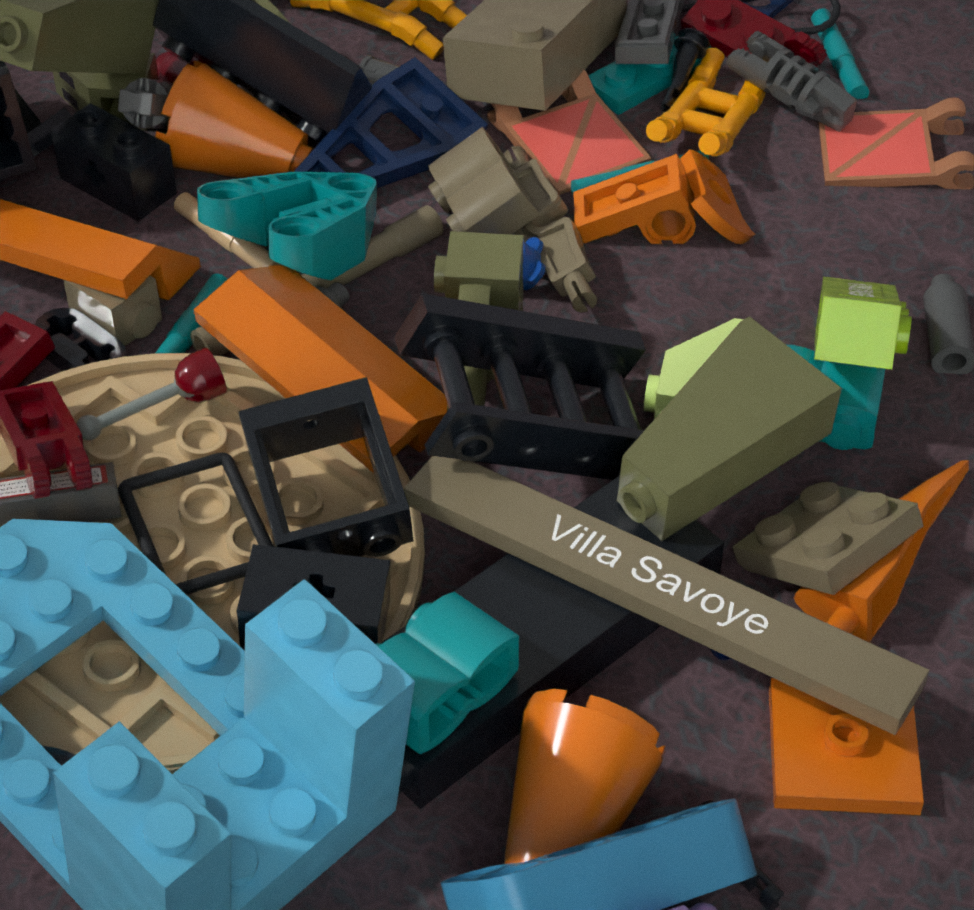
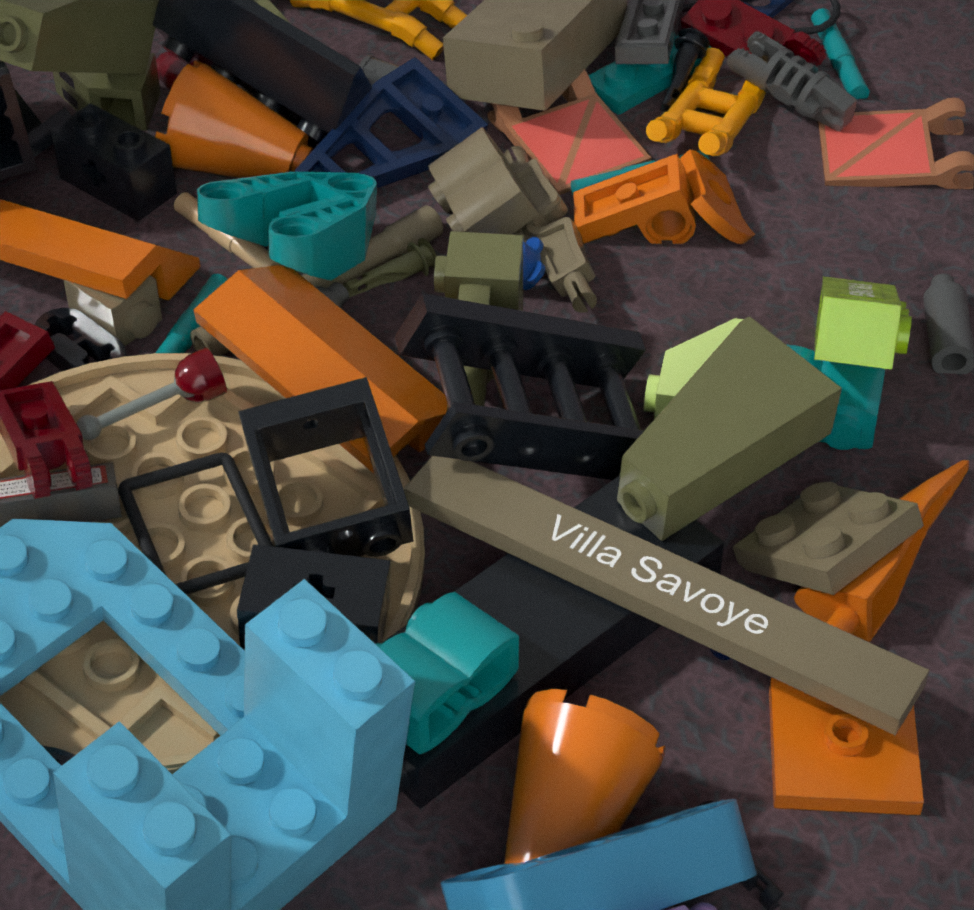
dark grey hinge [118,78,174,129] -> none
none -> olive piece [343,238,437,297]

